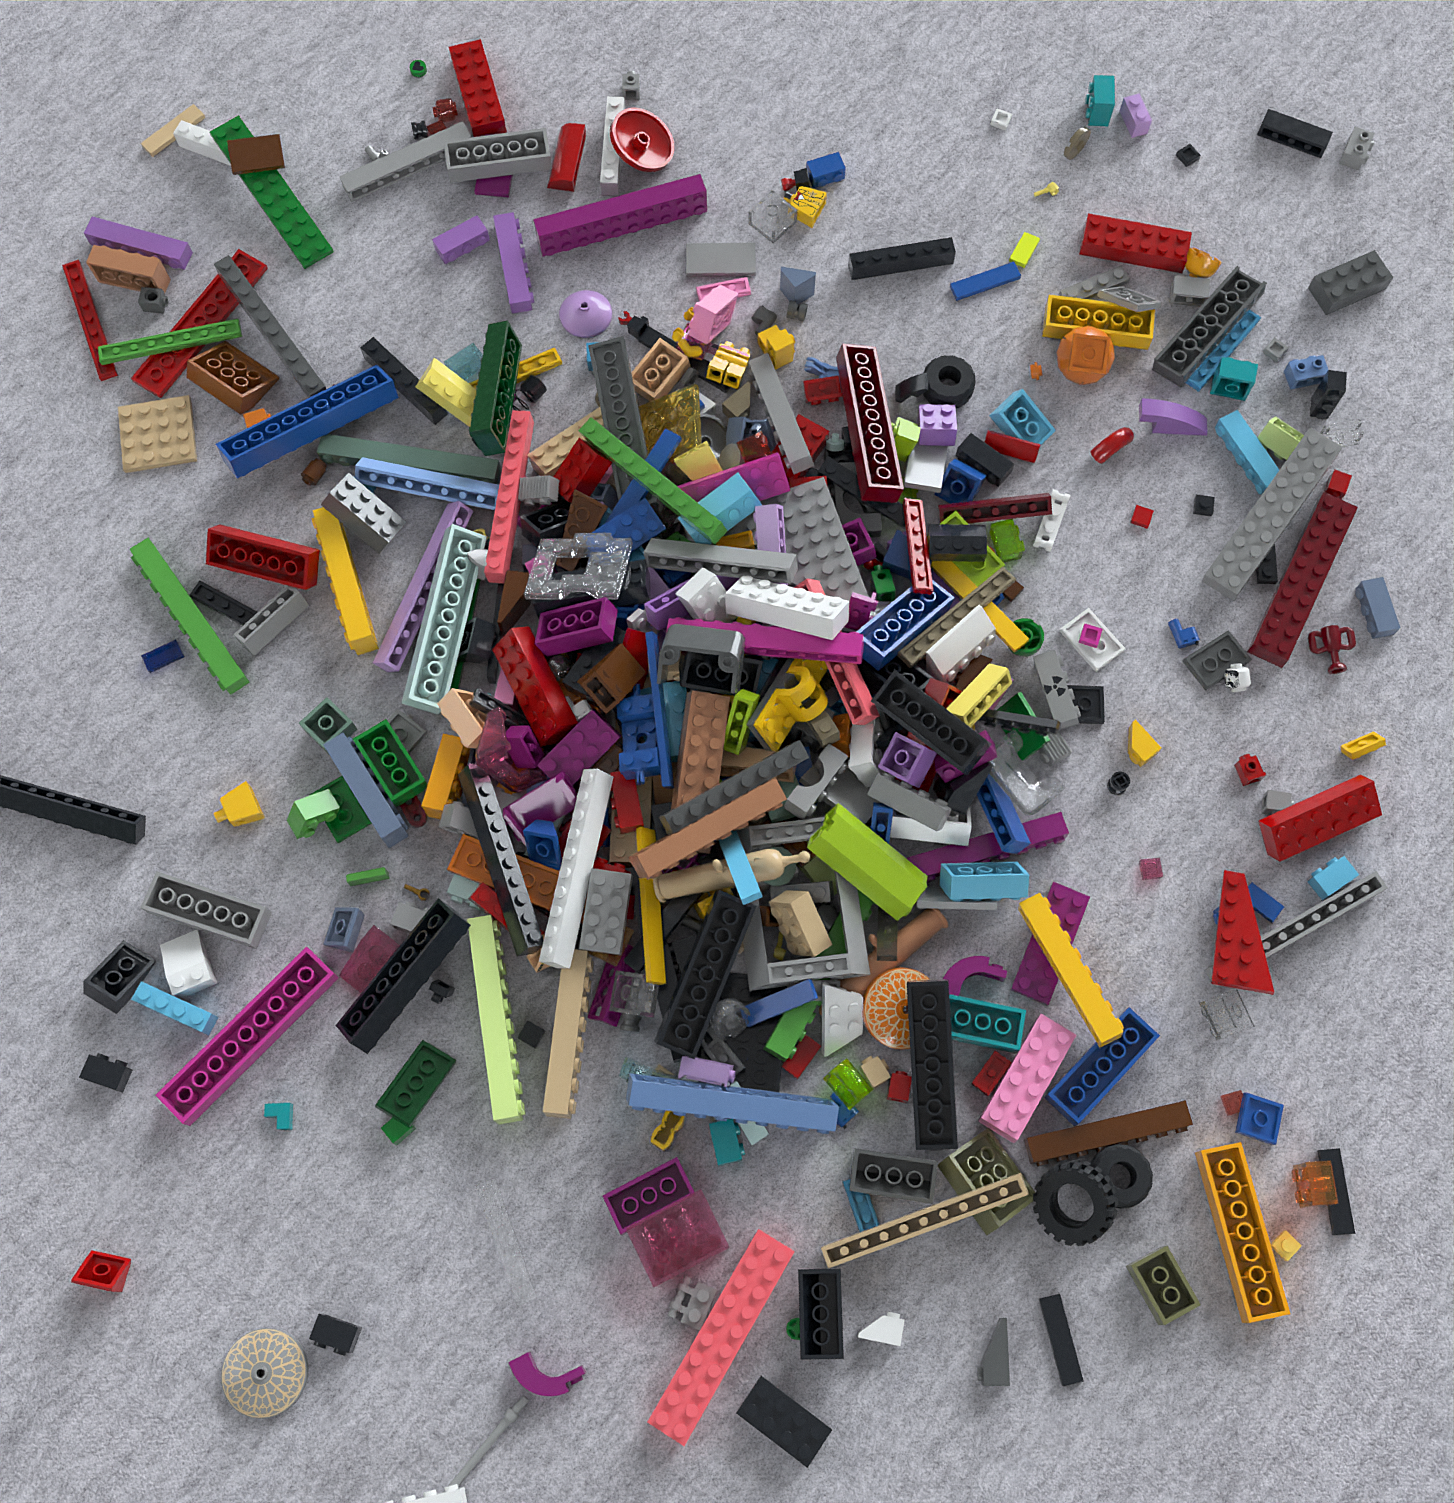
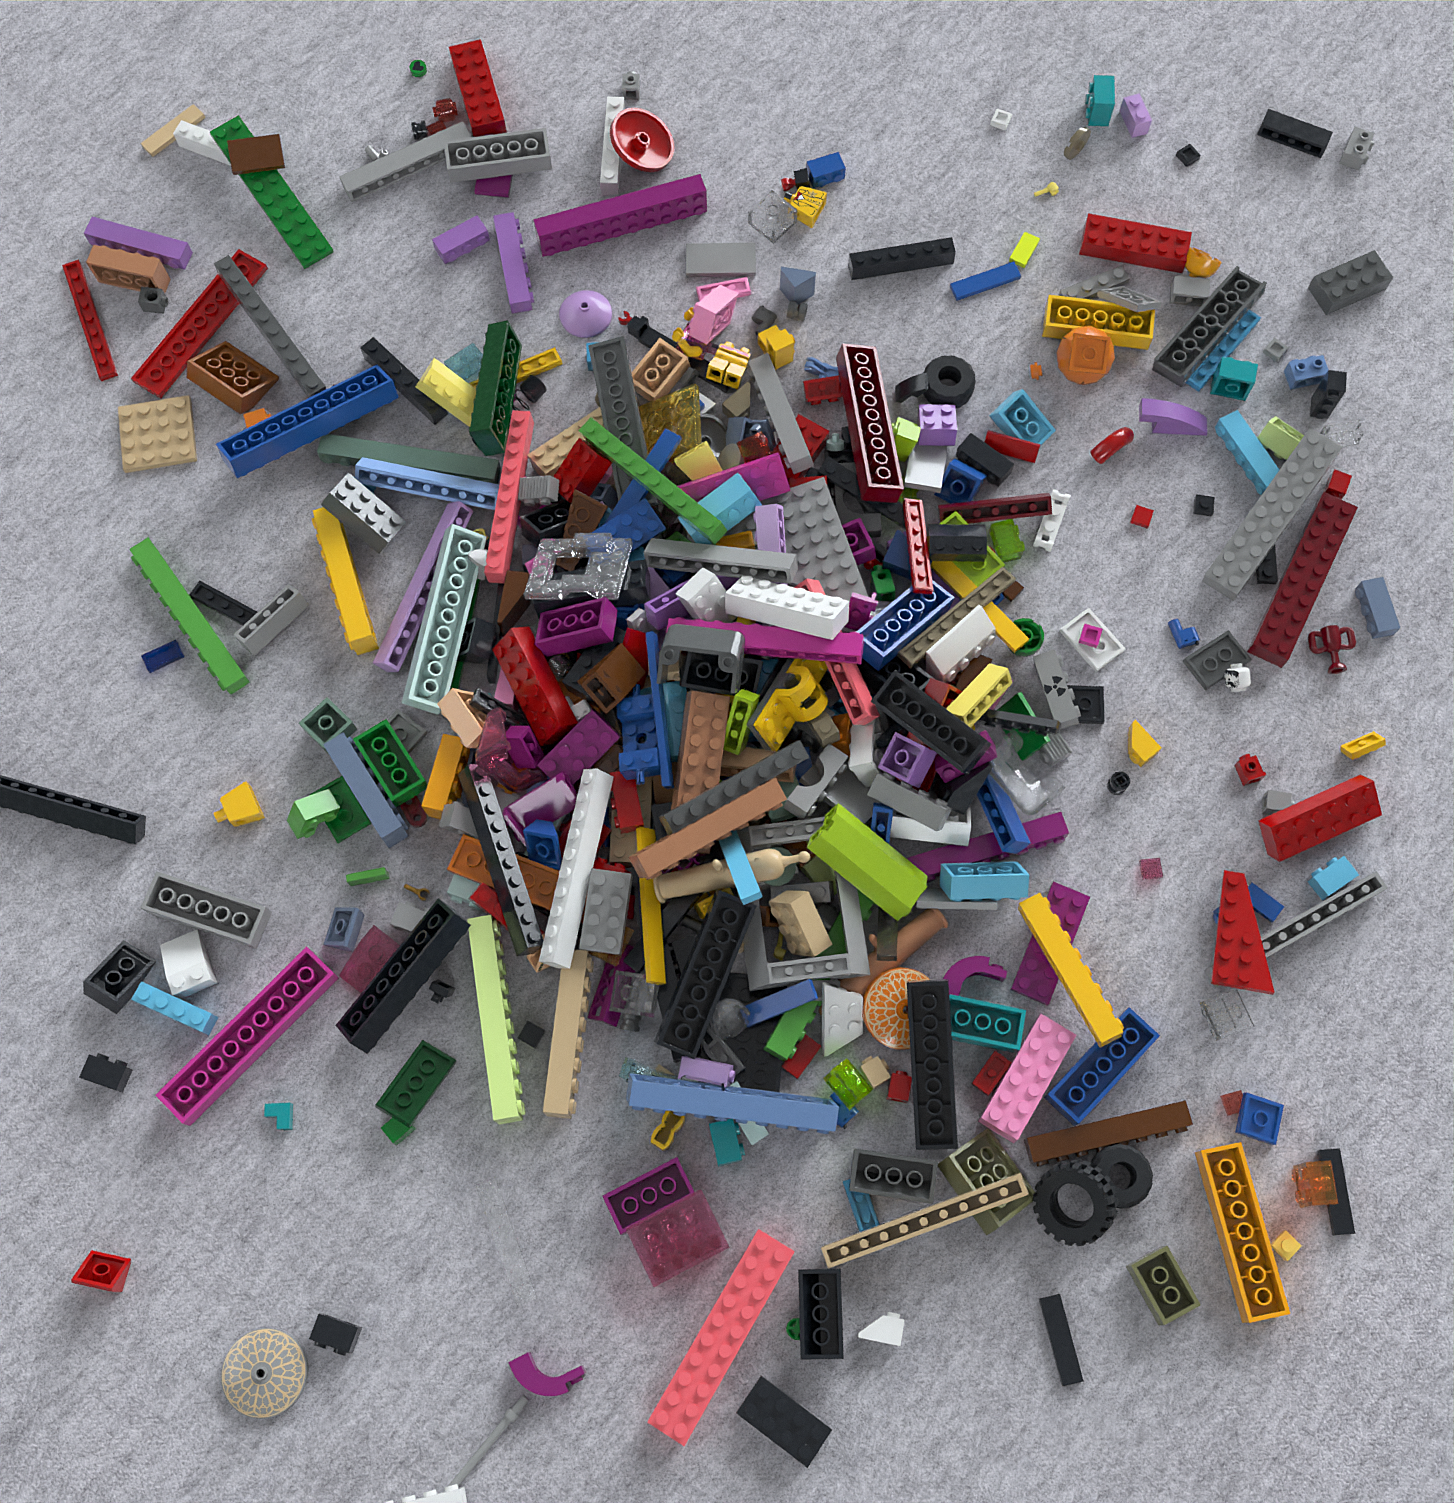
bright green tile [98,319,242,365] -> none
red brick [206,524,320,590] -> none
reddish brown brick [301,458,327,486] -> none
red brick [547,123,587,192] -> none
light grey plate [667,1275,717,1331] -> none
dark grey slope [977,1318,1010,1386] -> none

